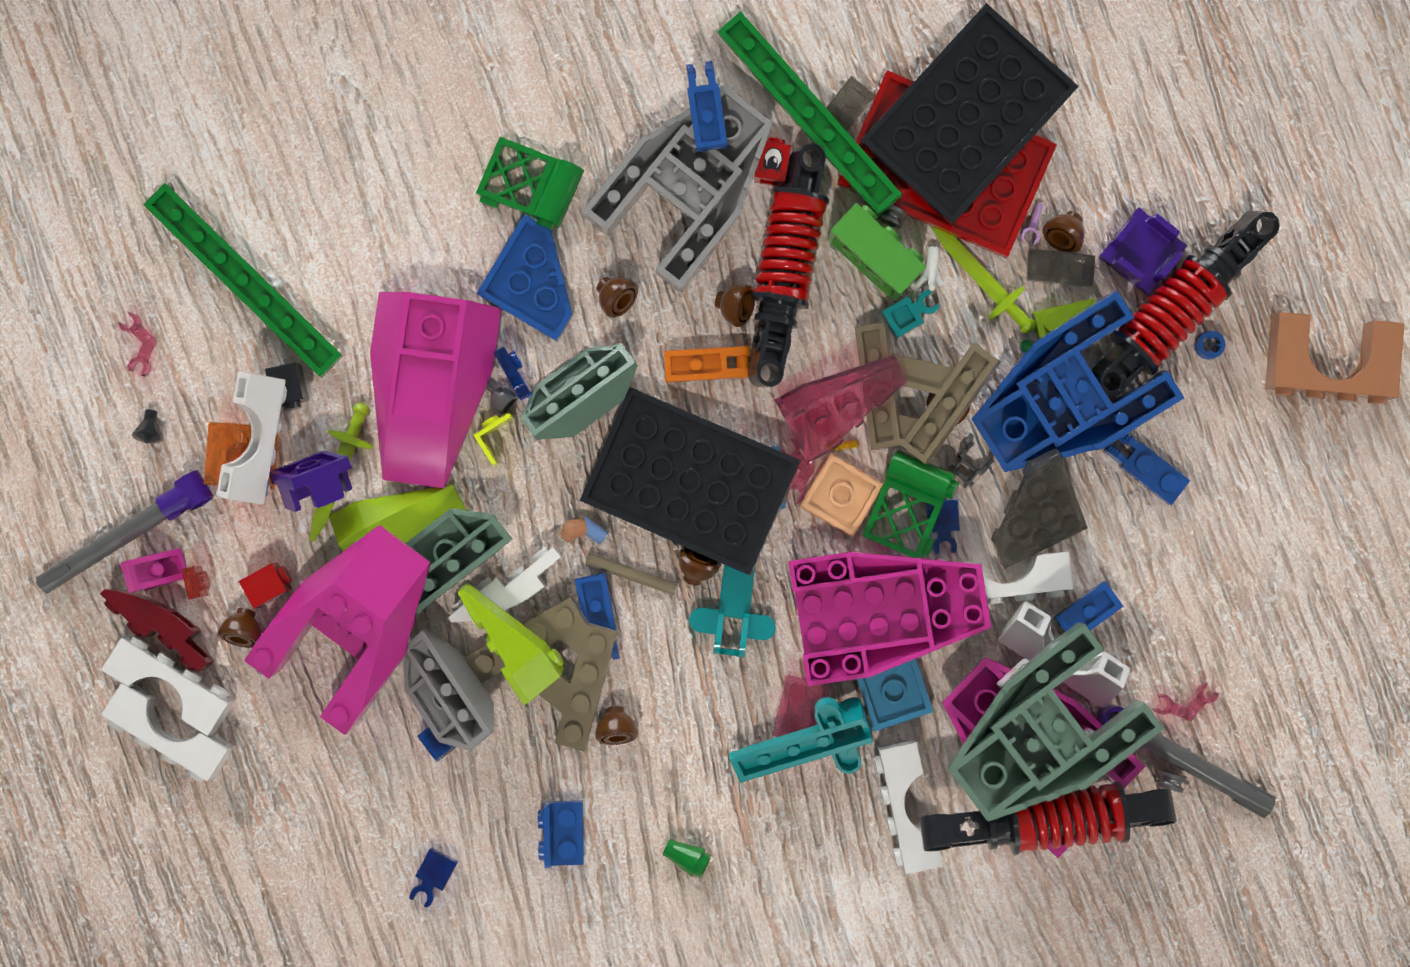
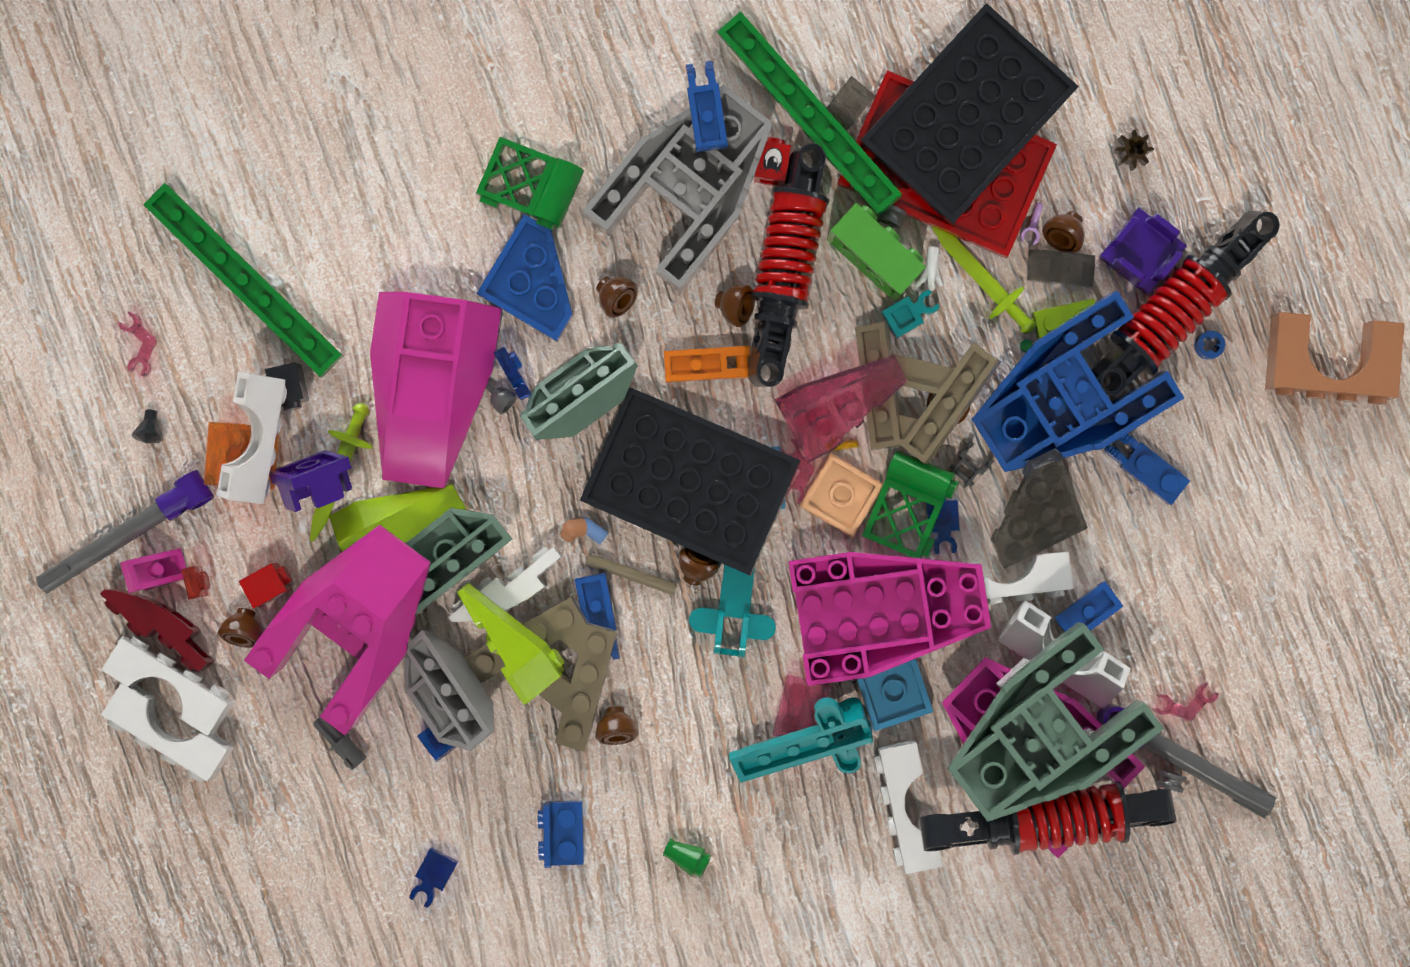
neon yellow bracket [473,413,514,467] -> none
none -> dark grey axle [313,717,367,770]
none -> dark brown gear [1112,130,1154,171]

